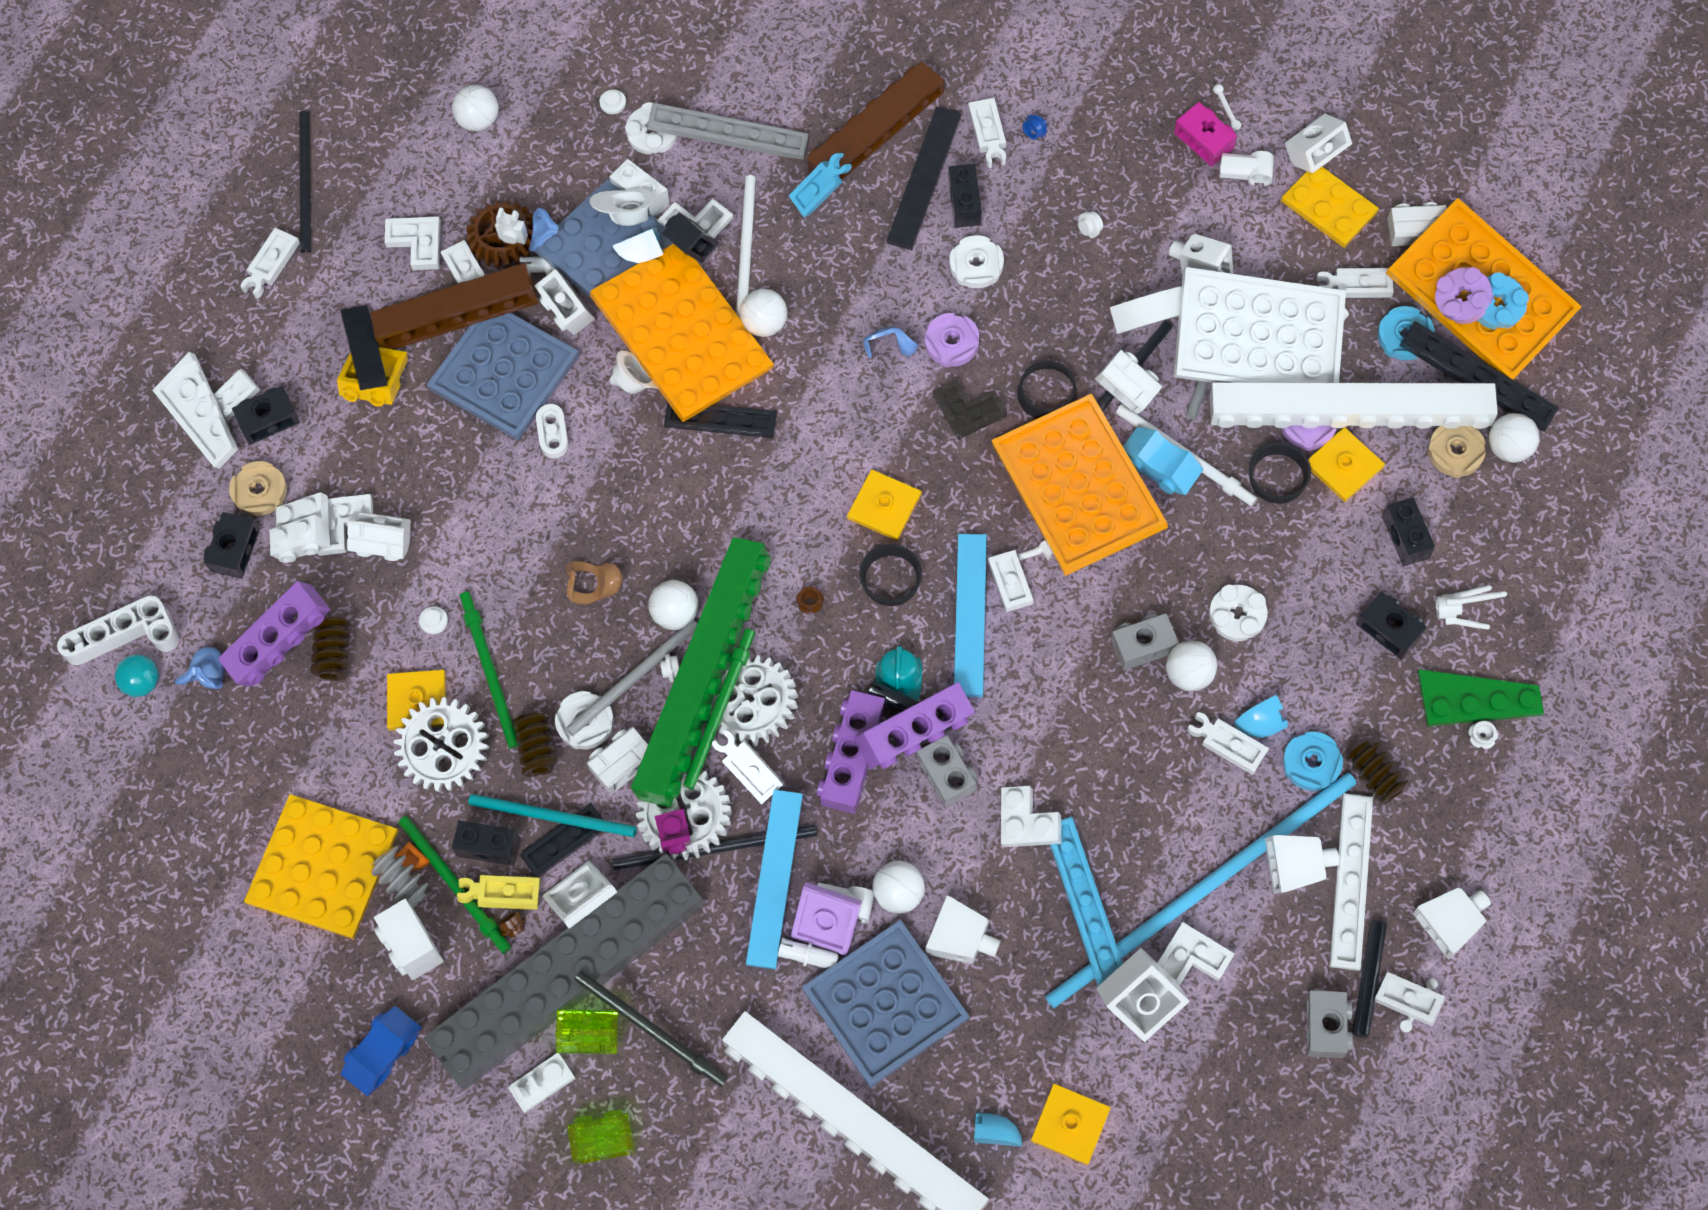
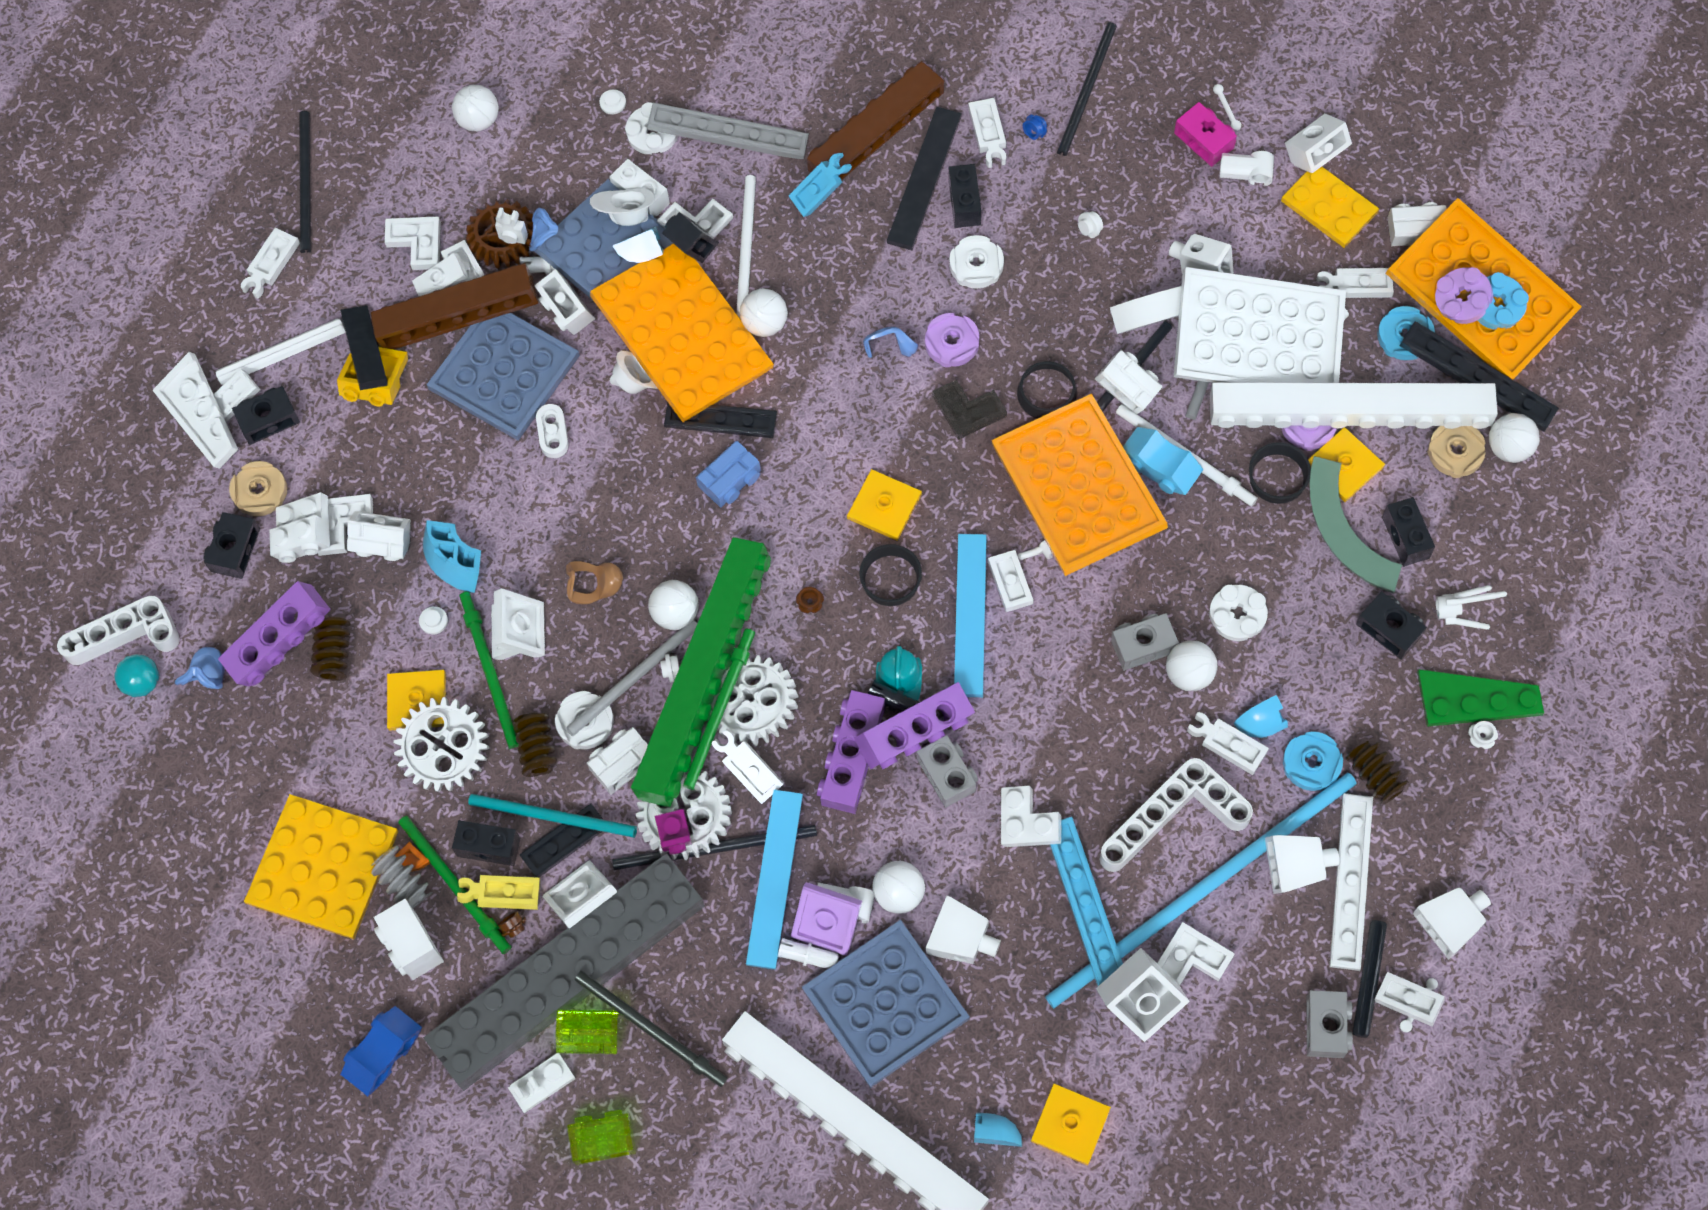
none -> white axle [216,319,345,385]
none -> white plate [412,253,469,296]
none -> medium azure brick [423,520,481,593]
none -> white bracket [491,589,545,660]
none -> medium blue brick [696,441,761,507]
none -> black piece [1057,22,1117,156]
none -> white beam [1100,758,1253,872]
none -> sand green tile [1310,456,1402,594]

